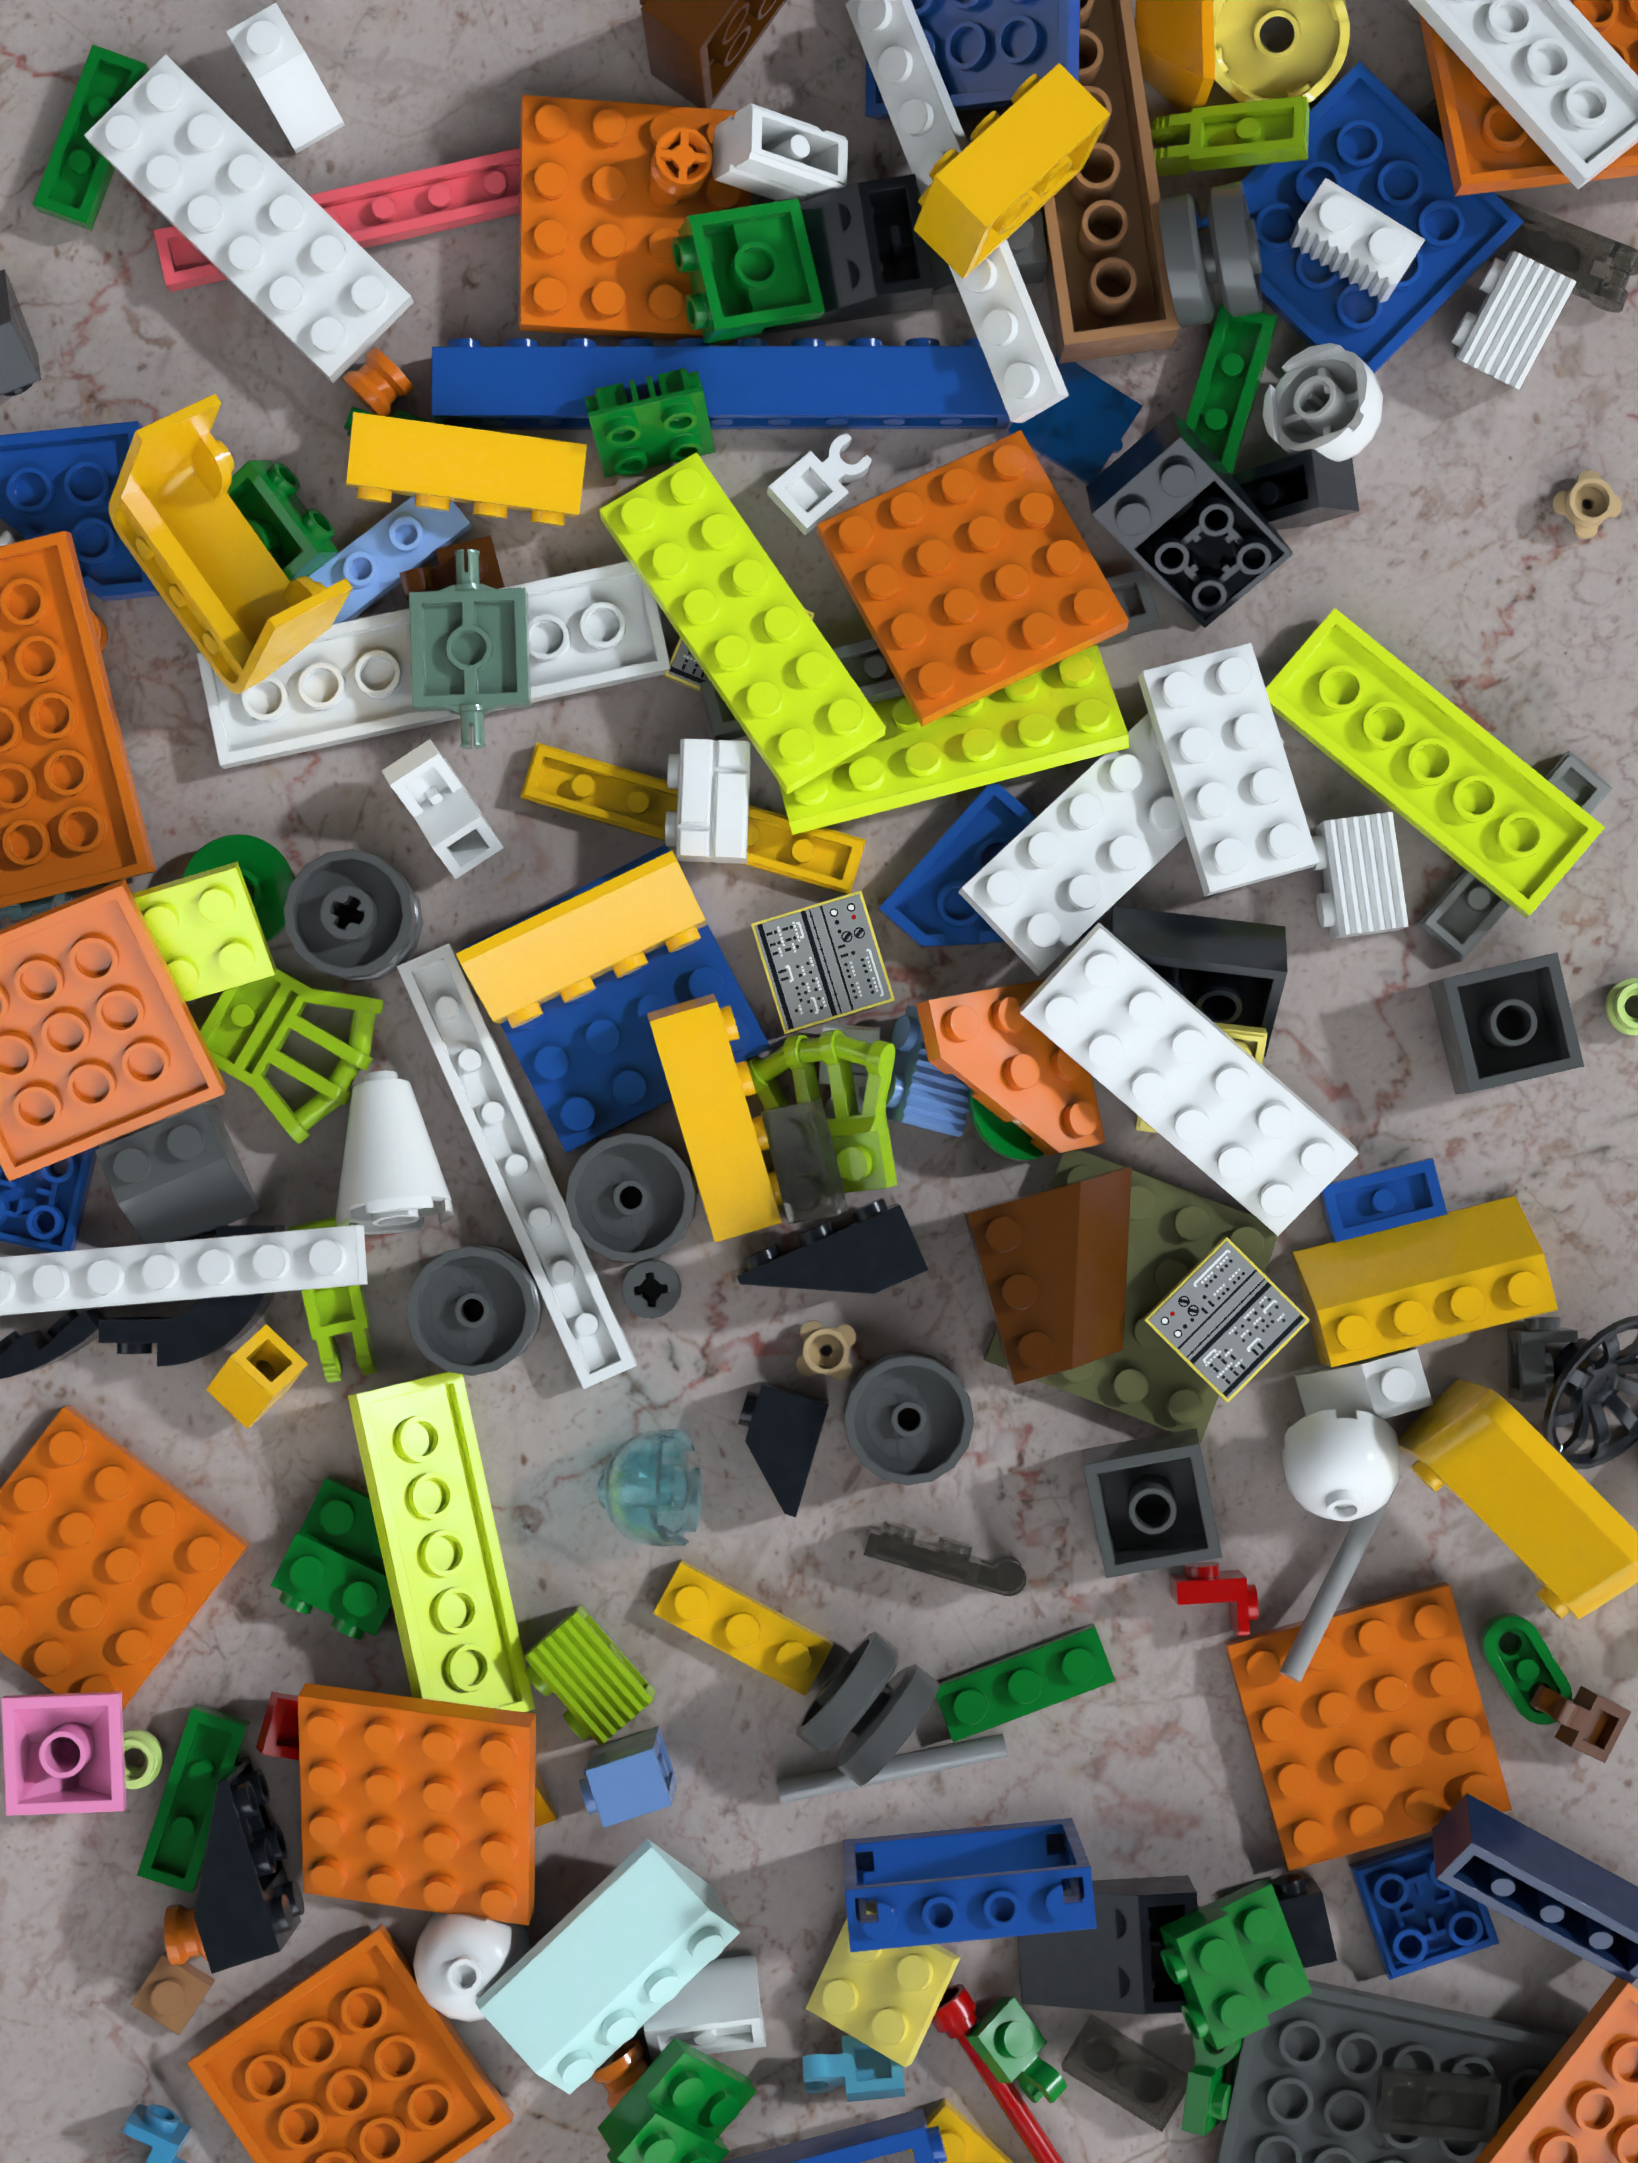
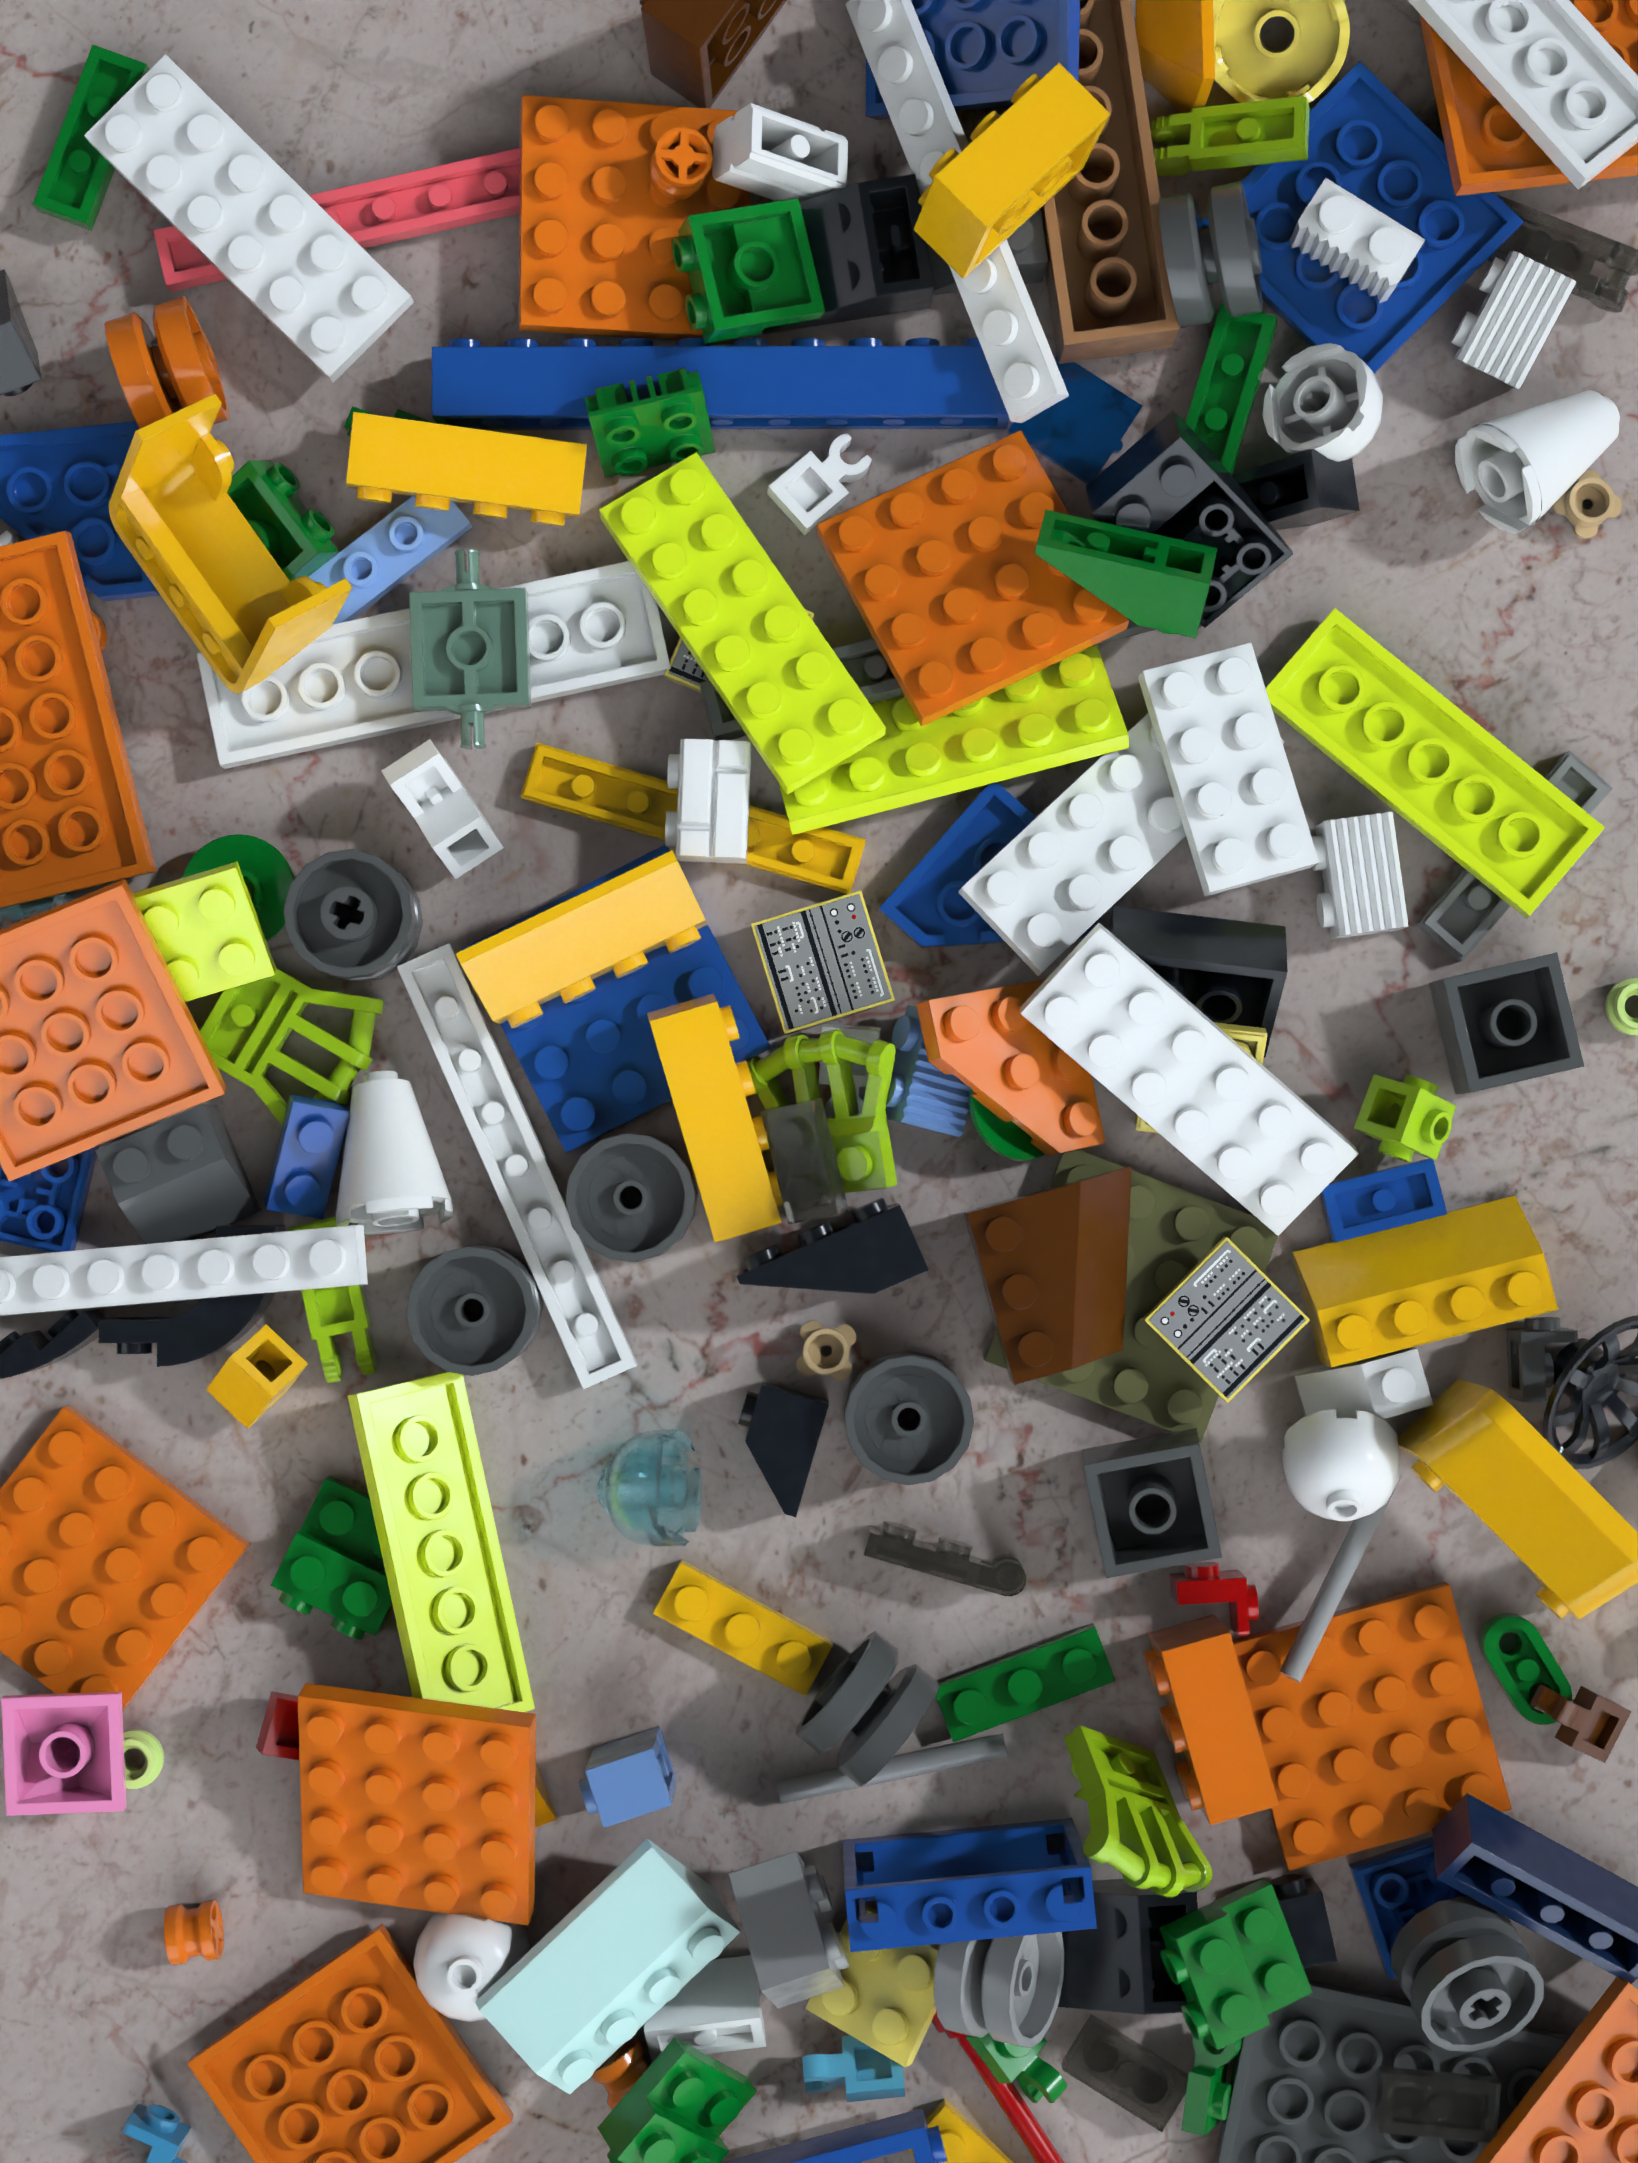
medium nougat plate [131,1951,215,2036] -> none
green plate [137,1704,251,1893] -> none
black slope [194,1756,305,1974] -> none
white slope [226,3,345,154] -> none
orange wheel [341,346,415,416] -> none
reddish brown plate [399,535,505,603] -> none
lime brick [524,1605,656,1746] -> none
dark grey wheel [622,1259,682,1319] -> none
none -> orange wheel [104,296,230,429]
none -> blue plate [264,1094,350,1219]
none -> light grey brick [728,1851,850,2009]
none -> light grey wheel [934,1932,1065,2048]
none -> green slope [1035,510,1217,638]
none -> lime plate [1064,1725,1213,1898]
none -> orange brick [1143,1614,1279,1825]
none -> lime brick [1354,1074,1457,1163]
none -> dark grey wheel [1391,1896,1544,2052]
none -> white cone [1455,390,1620,534]

